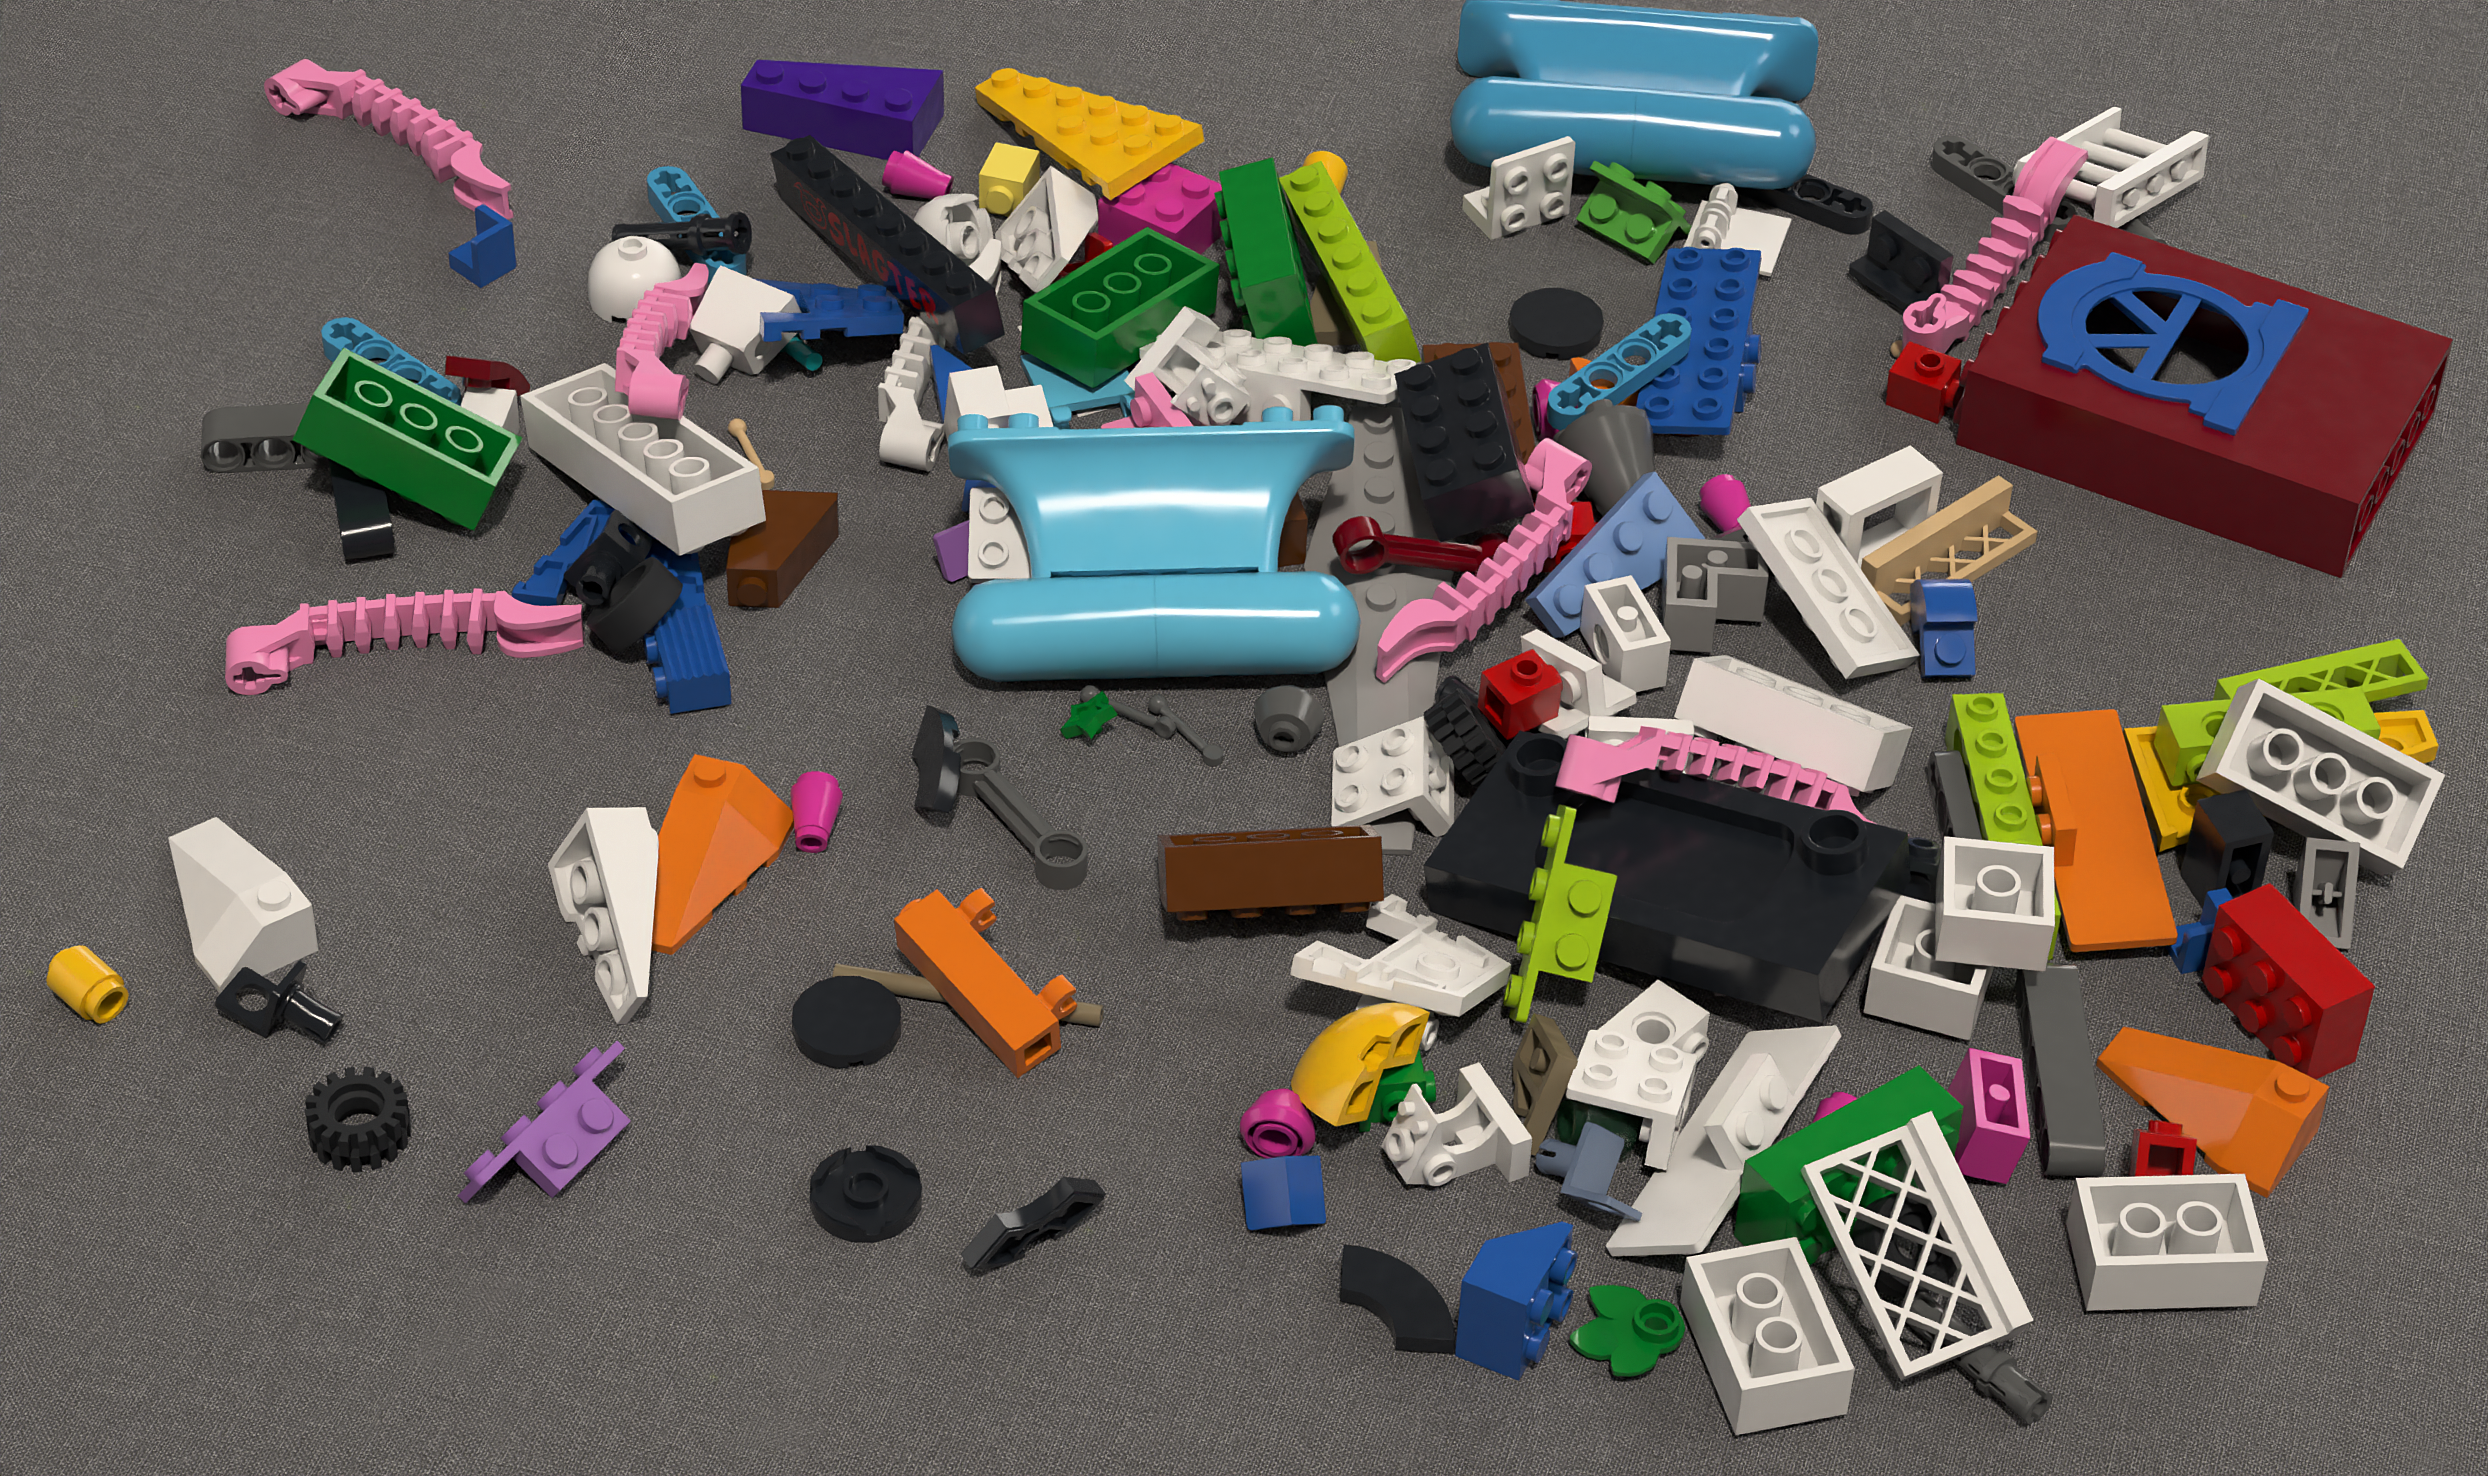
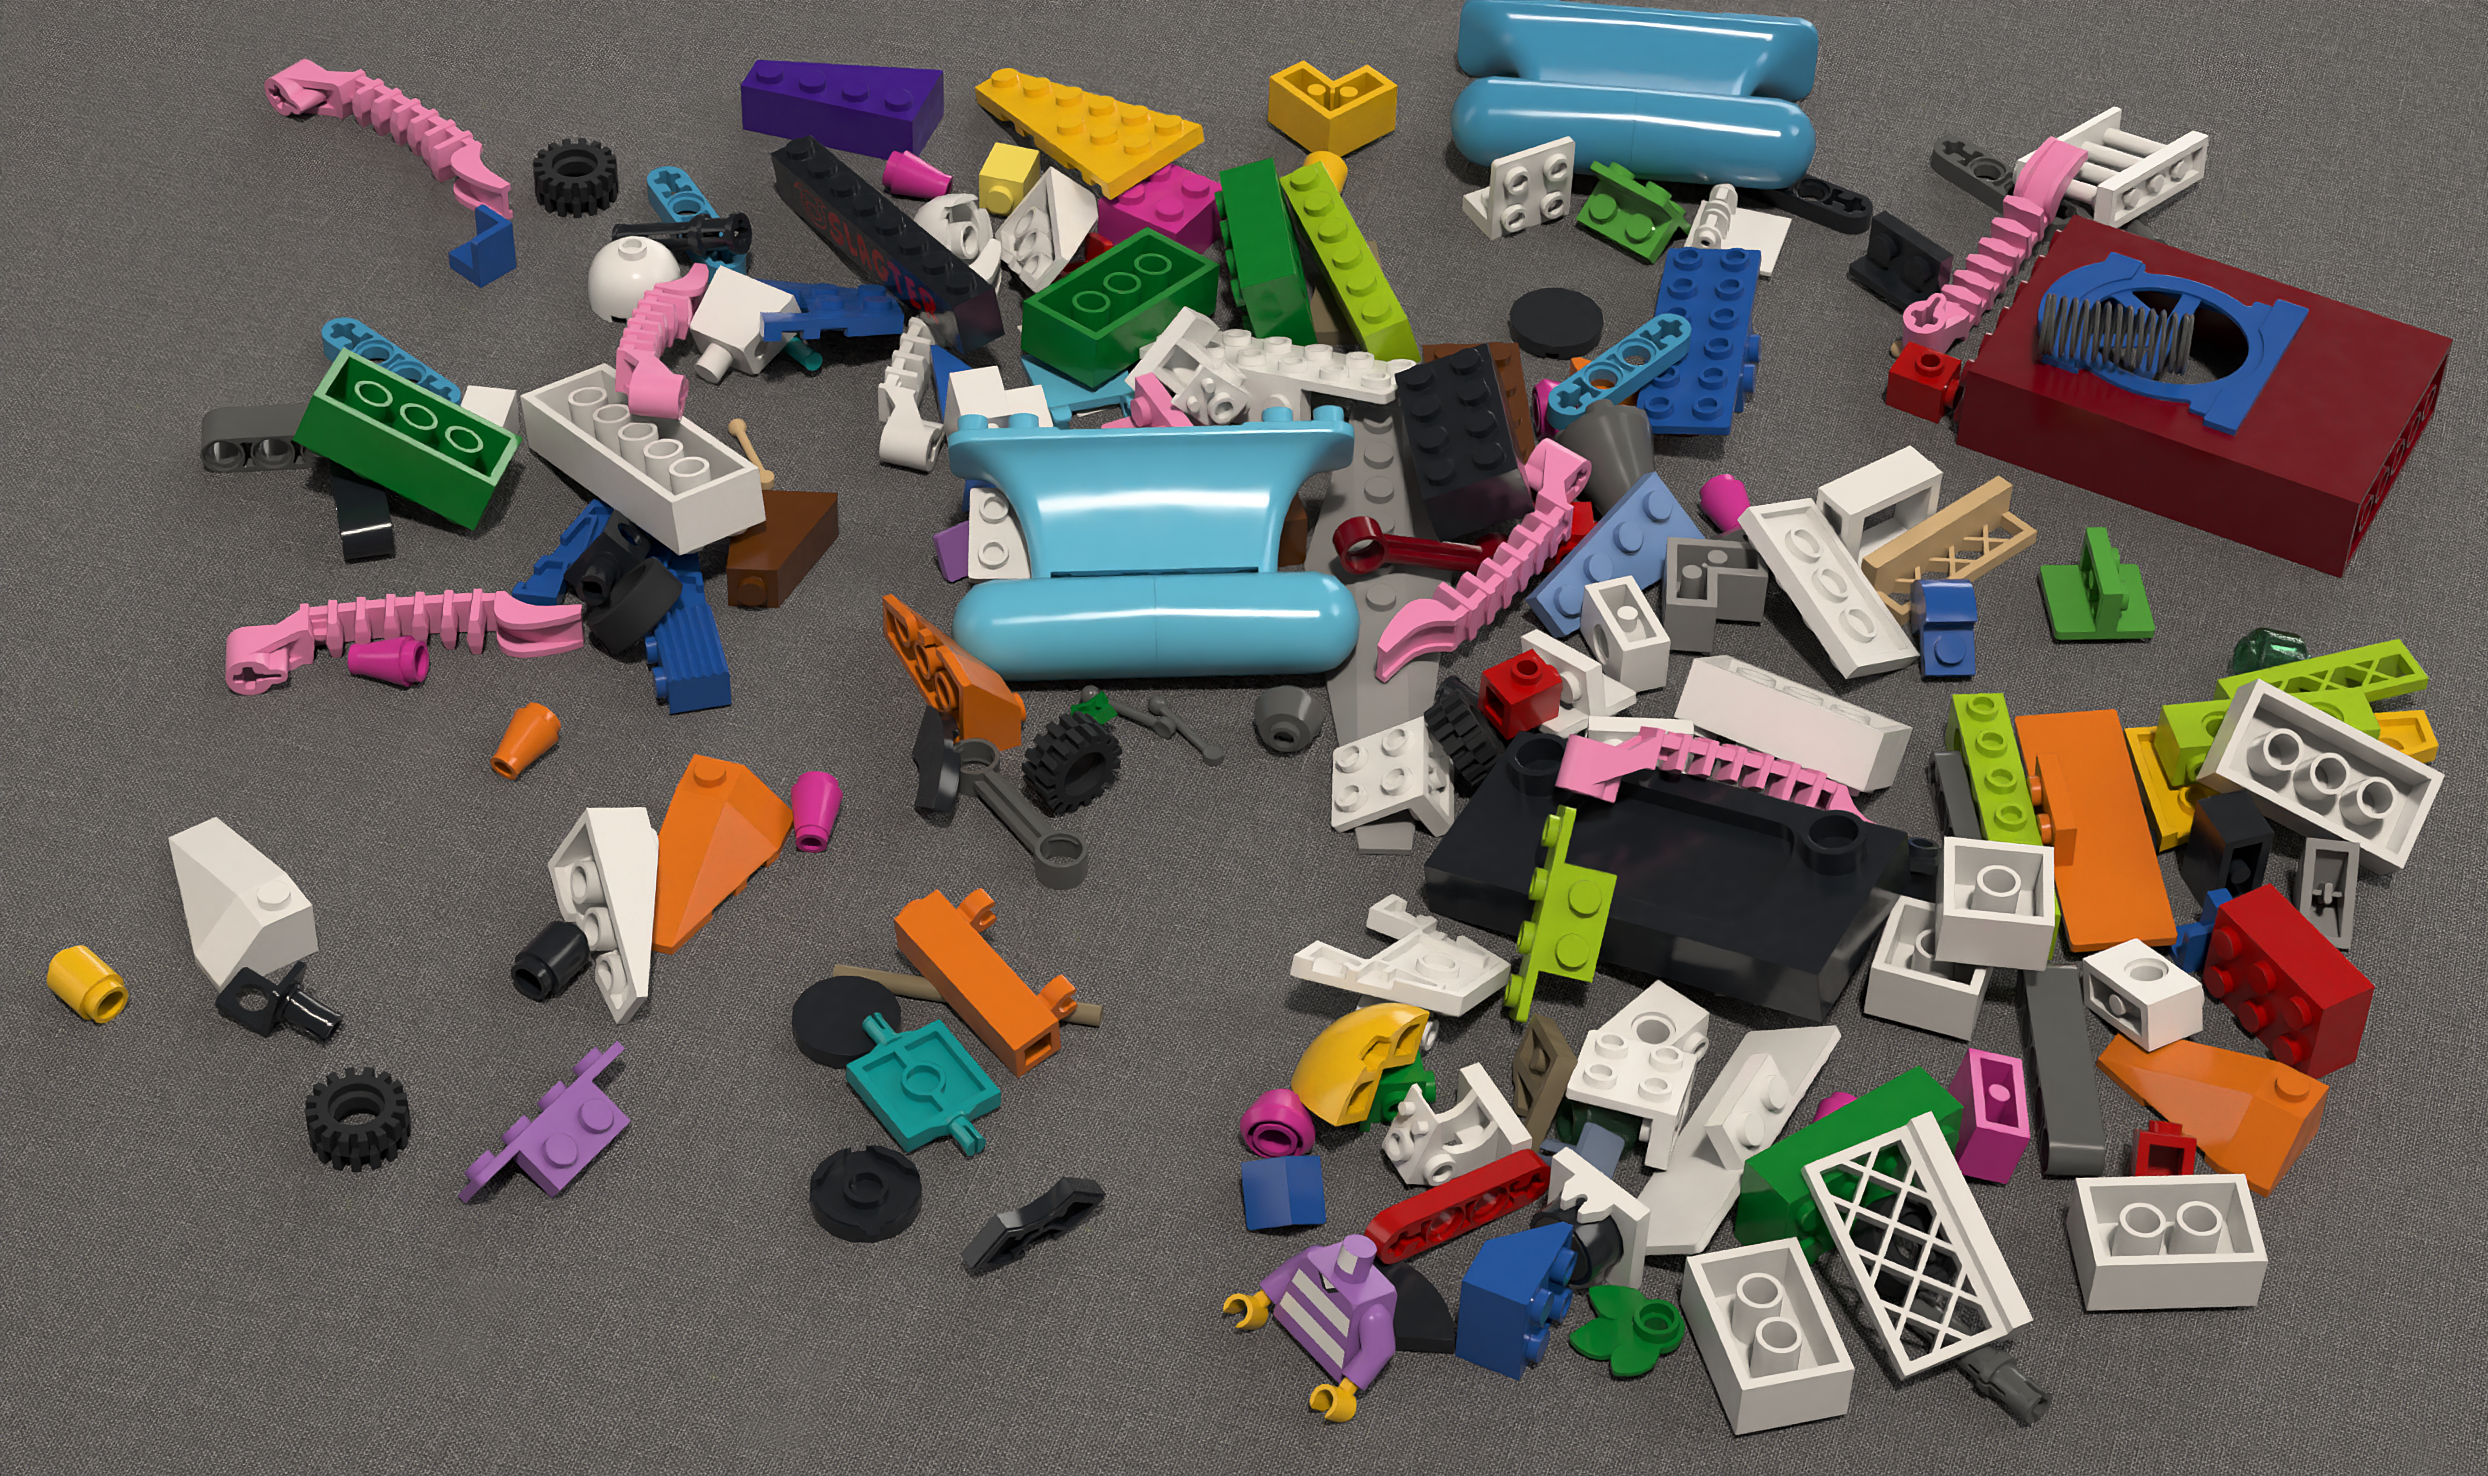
dark red slope [445,355,530,396] -> none
reddish brown brick [1157,825,1384,921] -> none
none -> dark pink cone [348,635,429,687]
none -> orange cone [490,702,561,780]
none -> black brick [511,921,590,999]
none -> black tyre [533,138,619,218]
none -> teal plate [846,1013,1001,1156]
none -> orange wedge [882,594,1026,751]
none -> black tyre [1022,711,1122,813]
none -> medium lavender torso [1223,1234,1397,1423]
none -> yellow brick [1268,60,1398,157]
none -> red beam [1363,1148,1551,1264]
none -> white piece [1530,1147,1651,1290]
none -> dark grey piece [2038,293,2194,376]
none -> bright green bracket [2039,527,2155,640]
none -> white brick [2083,938,2205,1052]
none -> clear green head [2232,627,2312,675]

